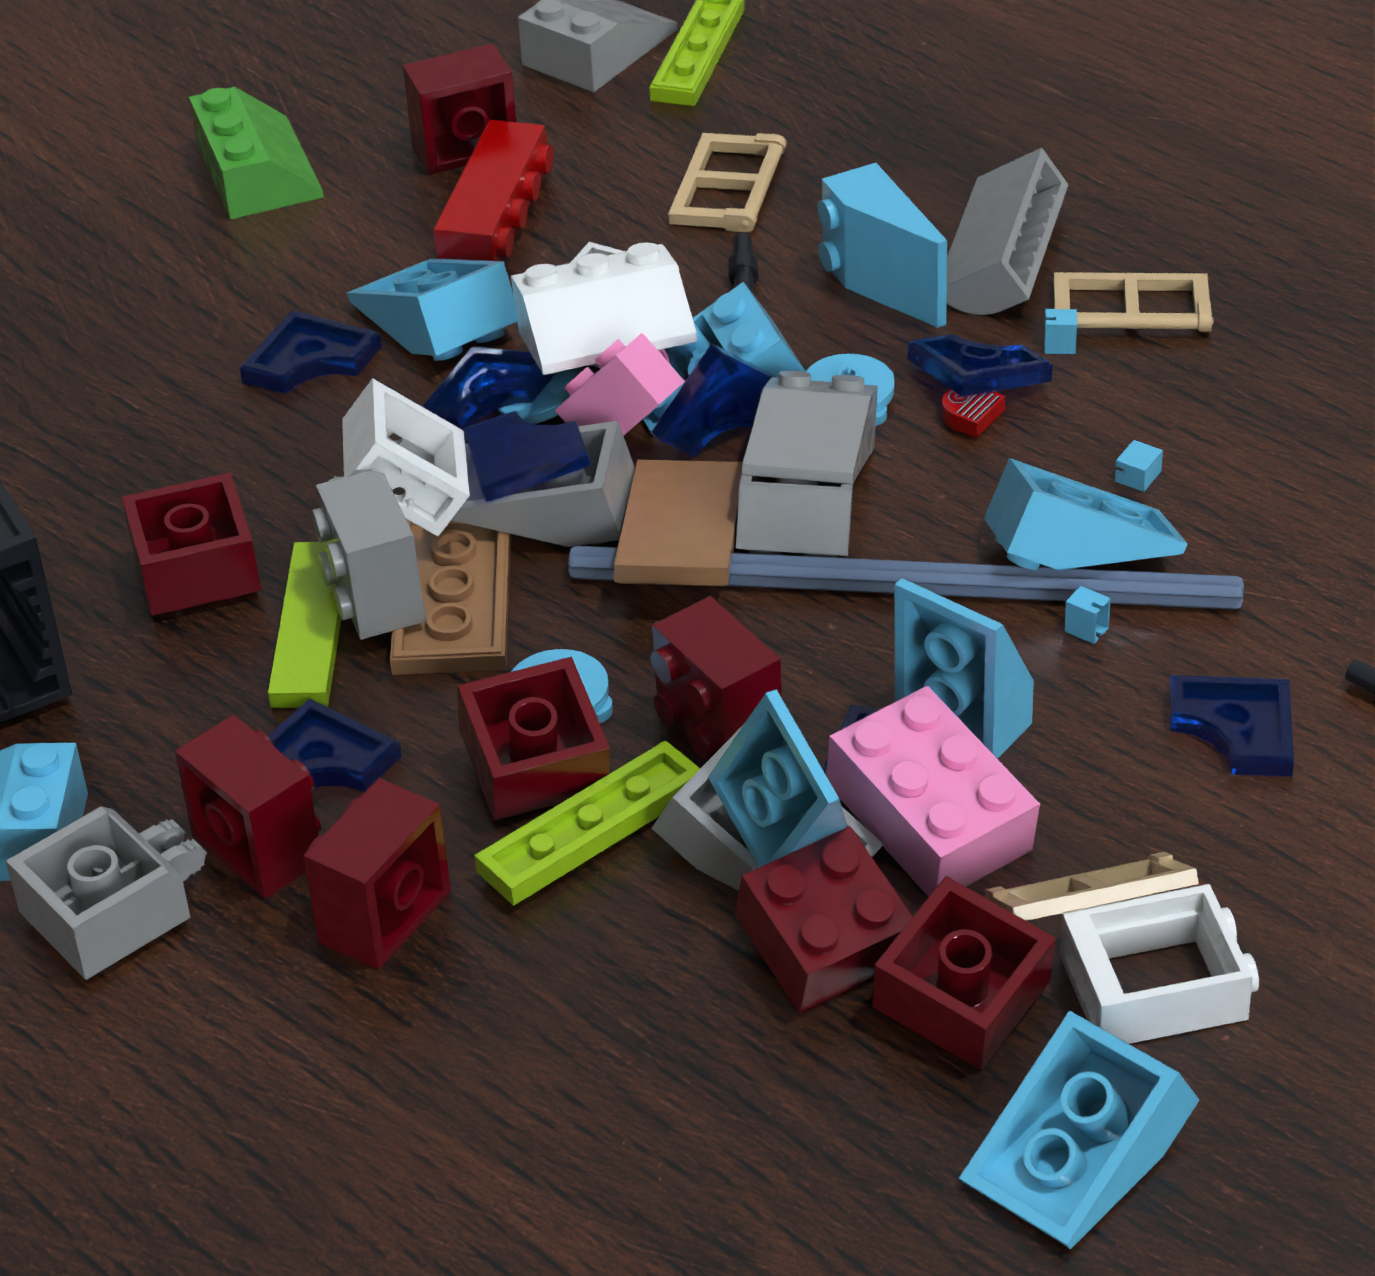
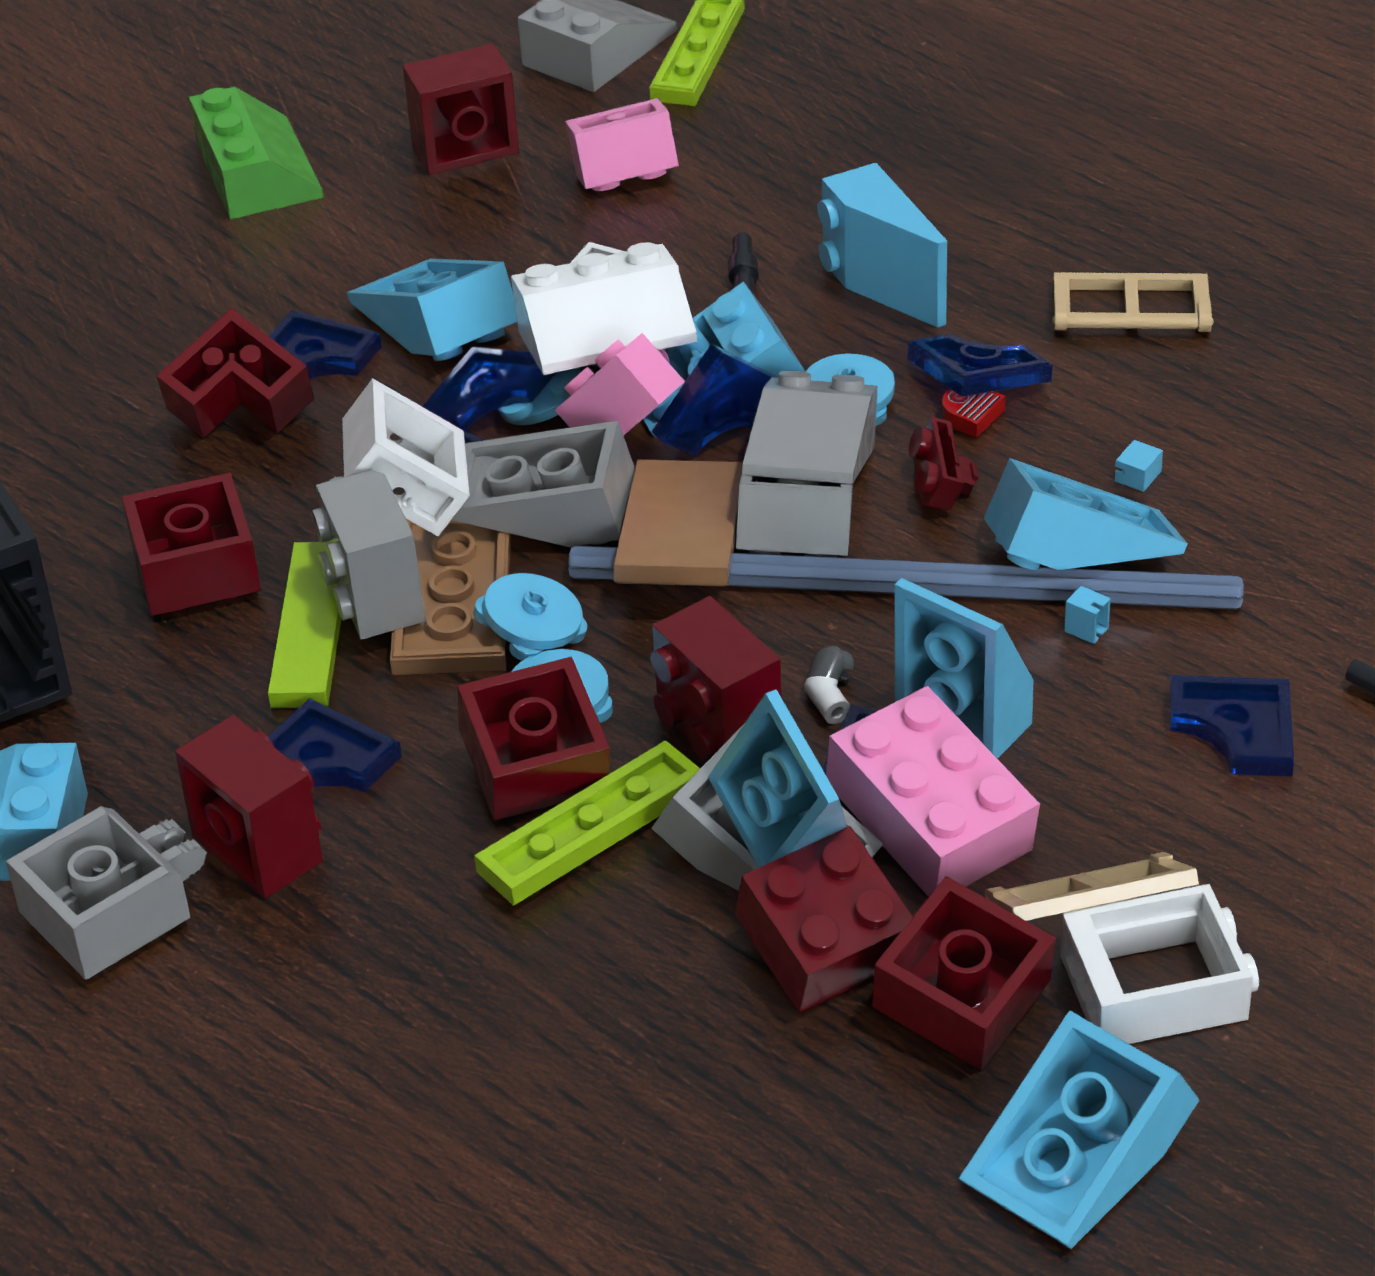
dark red brick [303,778,451,970] -> none
red brick [434,120,553,262] -> none
clear blue tile [464,411,591,502] -> none
tan window [668,133,787,232] -> none
light grey brick [947,147,1068,315] -> none
medium azure piece [1044,309,1077,354] -> none
none -> dark red brick [157,308,314,438]
none -> medium azure piece [473,573,587,661]
none -> bright pink brick [565,98,679,191]
none -> arm [804,645,855,724]
none -> dark red piece [908,416,979,510]

